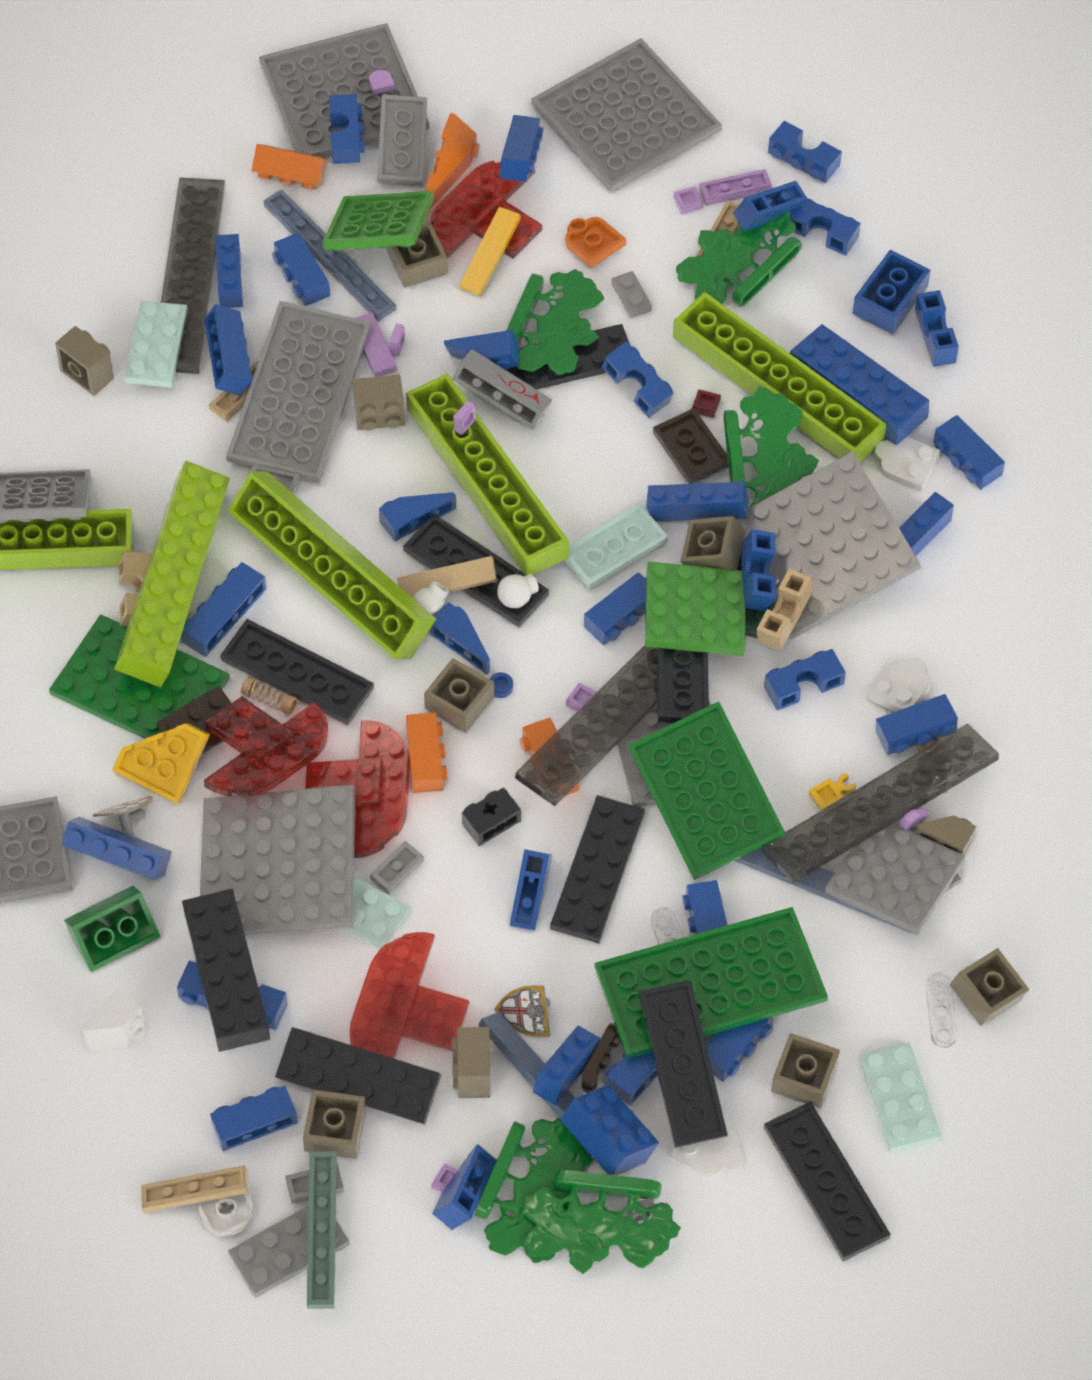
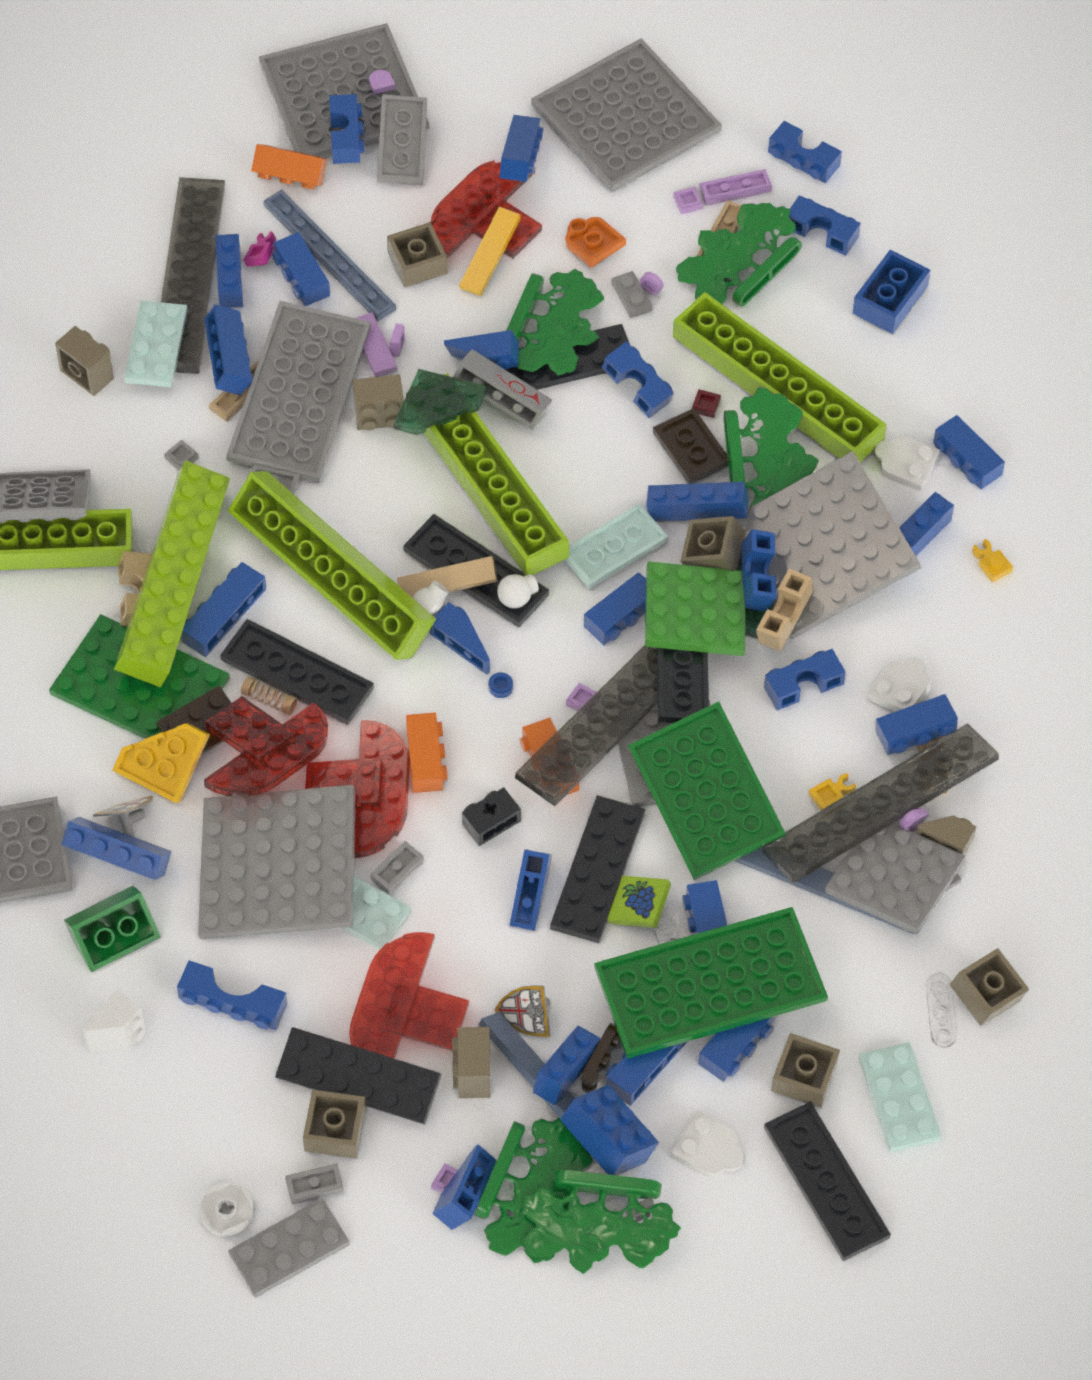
tan tile [141,1165,248,1213] -> none
black brick [182,888,270,1052] -> none
blue brick [210,1085,298,1151] -> none
sand green plate [307,1151,337,1309] -> none
bright green plate [323,191,434,251] -> none
blue slope [379,492,456,542] -> none
dark tan brick [424,658,494,733] -> none
orange wedge [425,113,480,211] -> none
lavender tile [453,401,476,435] -> none
black plate [638,980,728,1148] -> none
blue slope [733,180,808,232] -> none
blue brick [790,324,930,446] -> none
blue arch [915,290,959,367] -> none
none -> light grey tile [164,440,199,470]
none -> dark pink plate [243,231,276,267]
none -> clear green plate [394,369,487,435]
none -> lime tile [607,876,671,928]
none -> lavender tile [640,272,664,295]
none -> yellow plate [972,539,1013,583]

